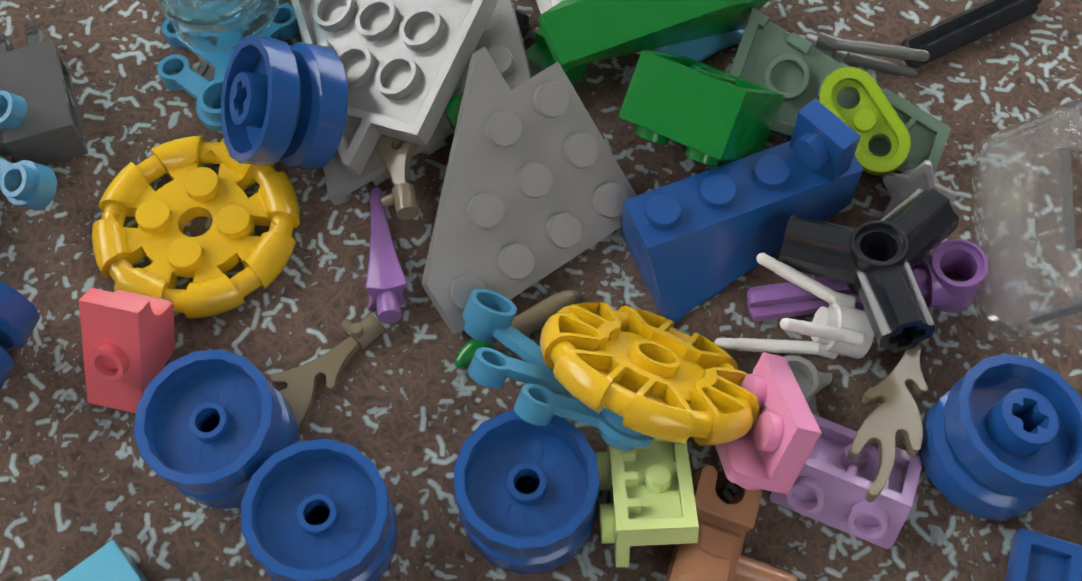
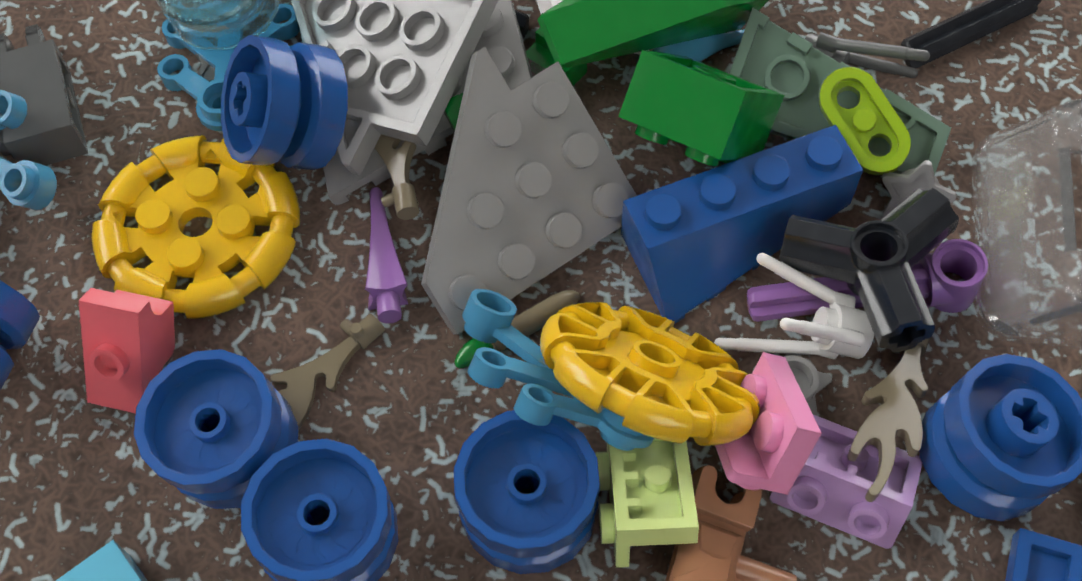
blue plate [789,99,861,183] -> none

